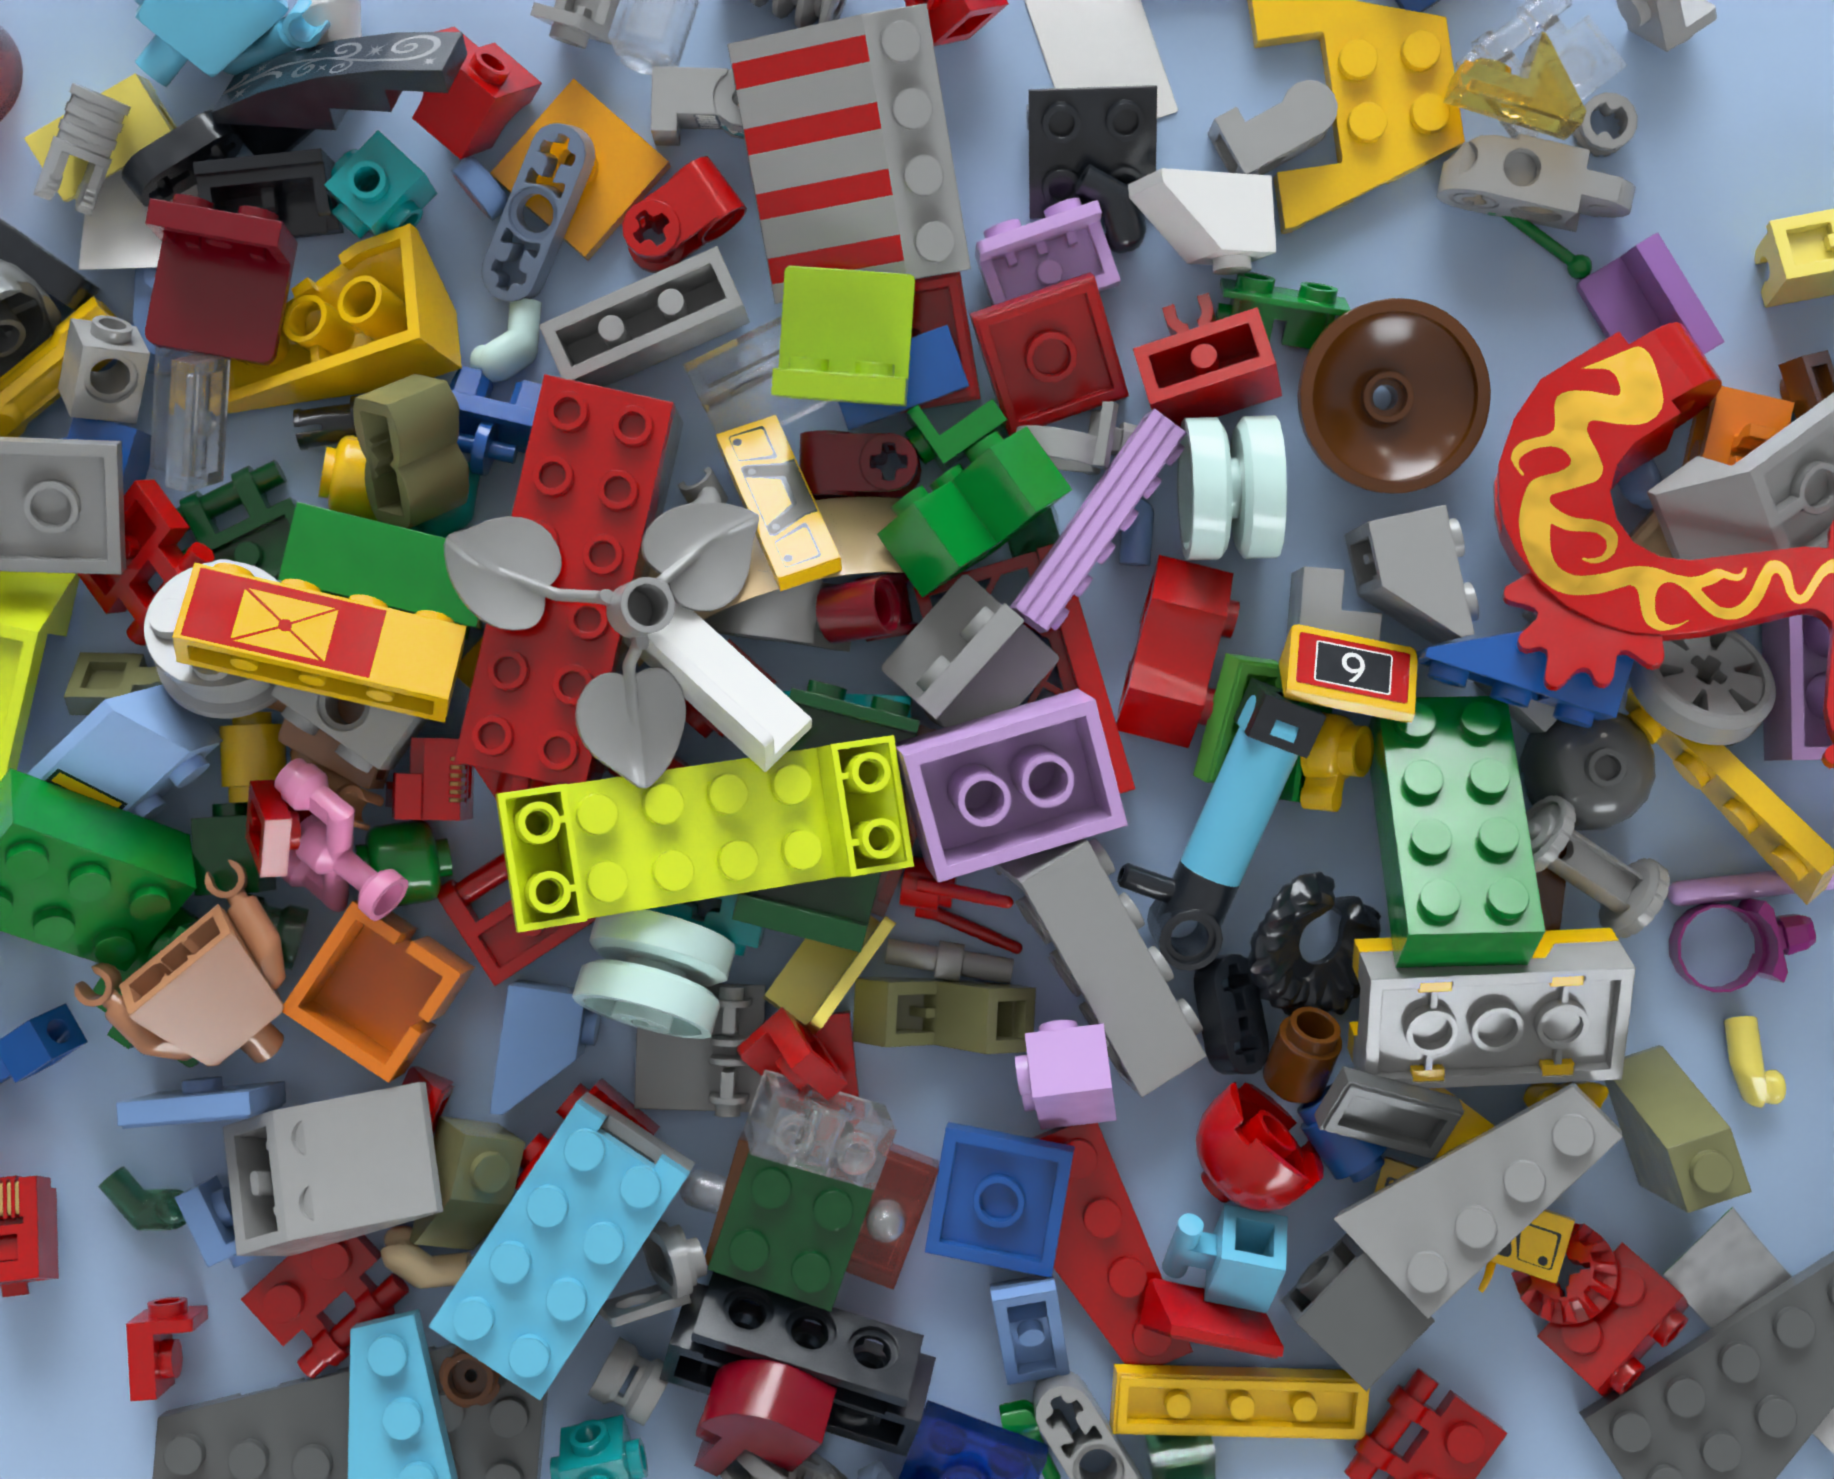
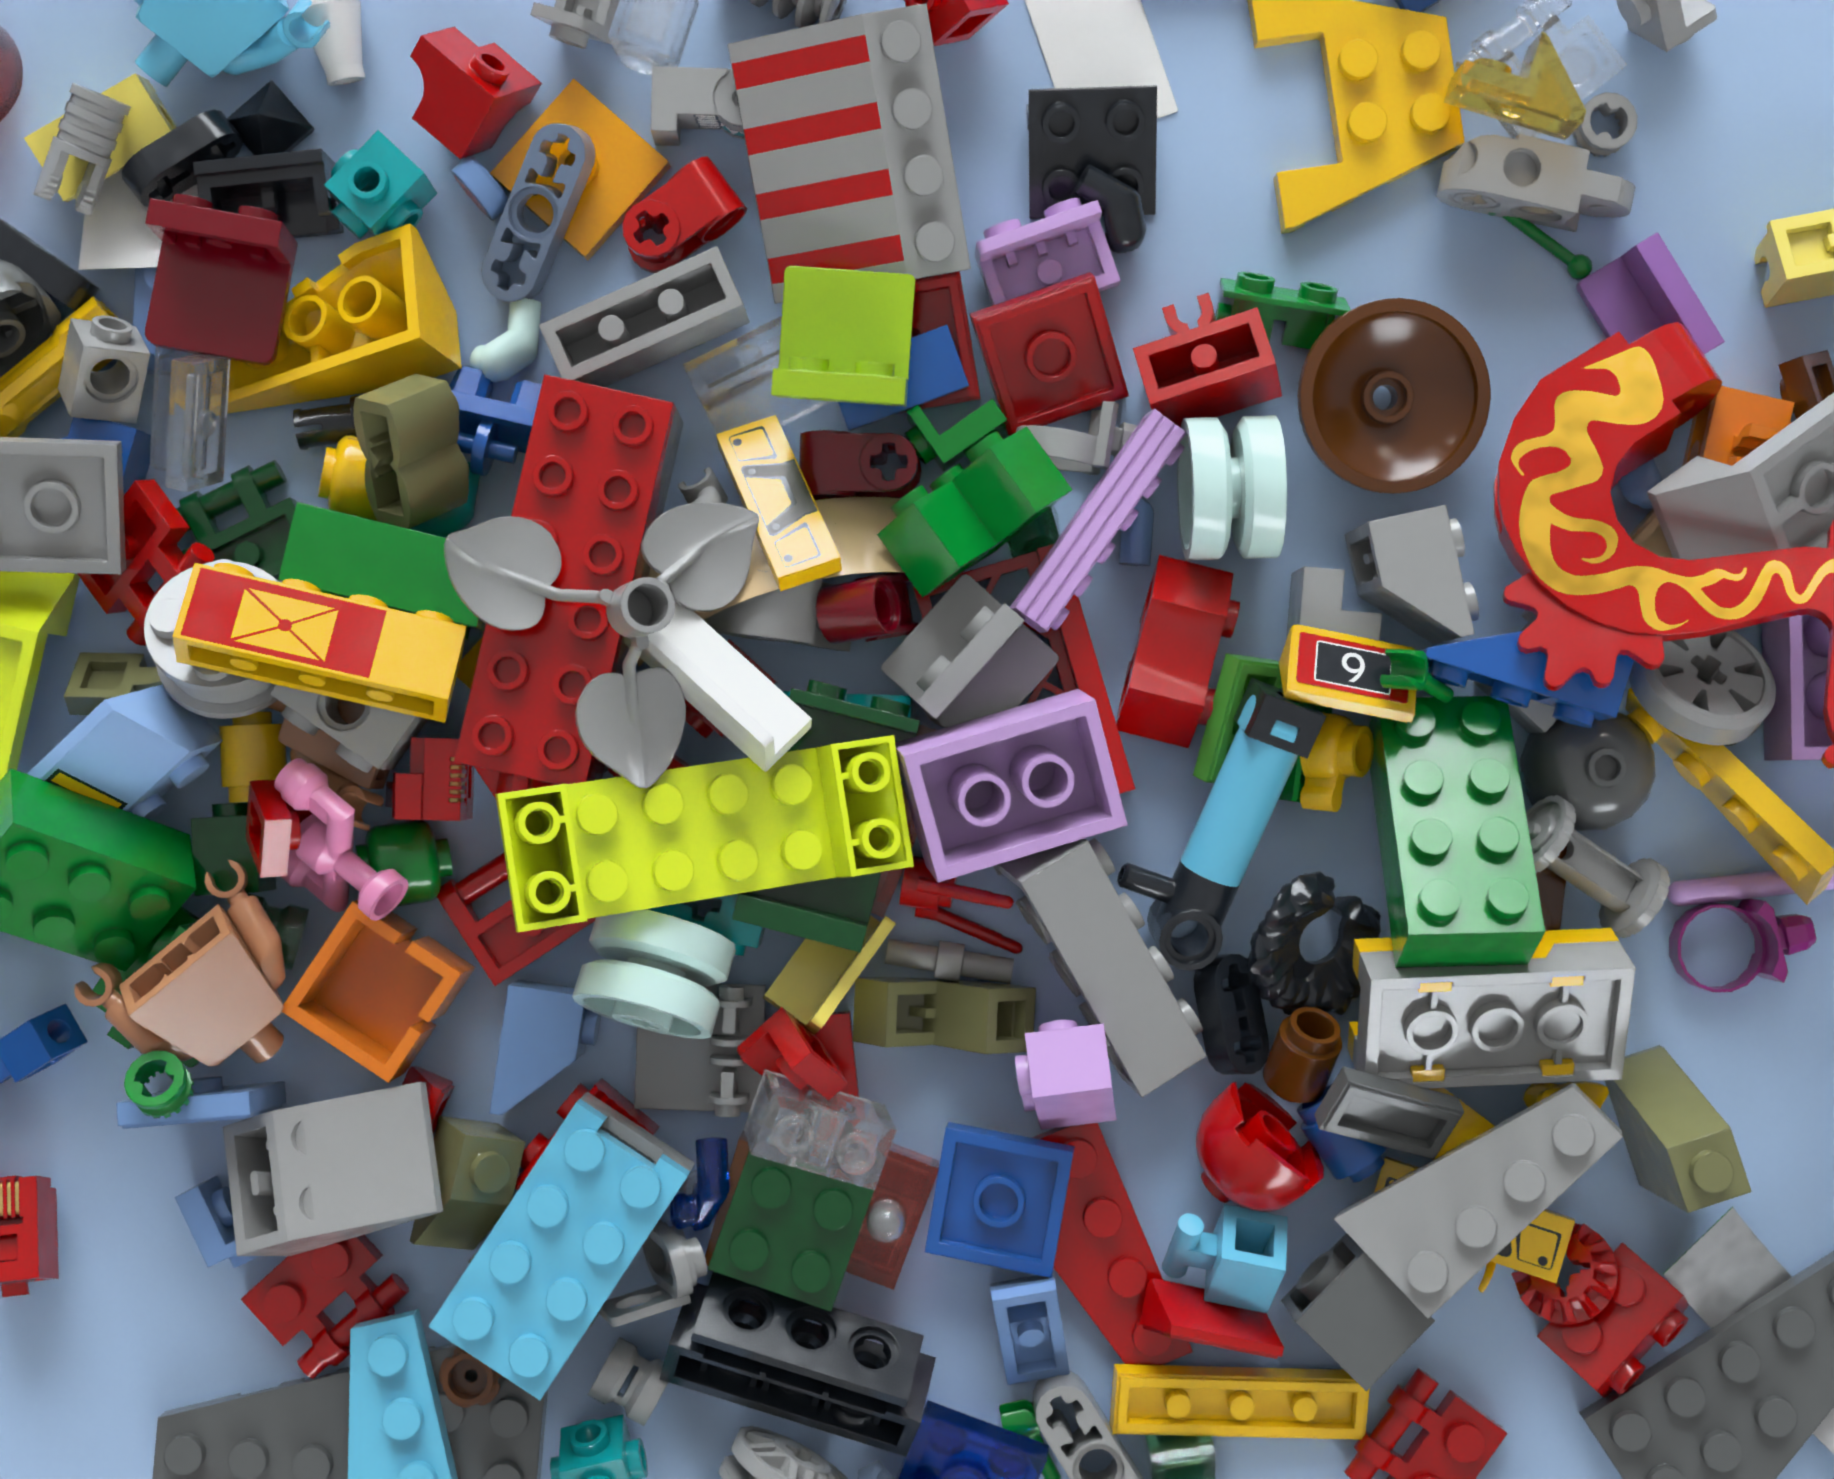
clear green arm [98,1166,186,1231] -> none
red bracket [126,1297,208,1401] -> none
black slope [211,32,468,130] -> none
tan arm [380,1226,472,1289] -> none
dark red brick [694,1359,837,1477] -> none
white slope [1128,168,1276,275] -> none
light grey leg [1208,80,1338,175] -> none
light yellow arm [1724,1016,1786,1108] -> none
none -> green bush [124,1051,194,1119]
none -> clear blue arm [670,1137,730,1232]
none -> green hand [1380,649,1454,703]

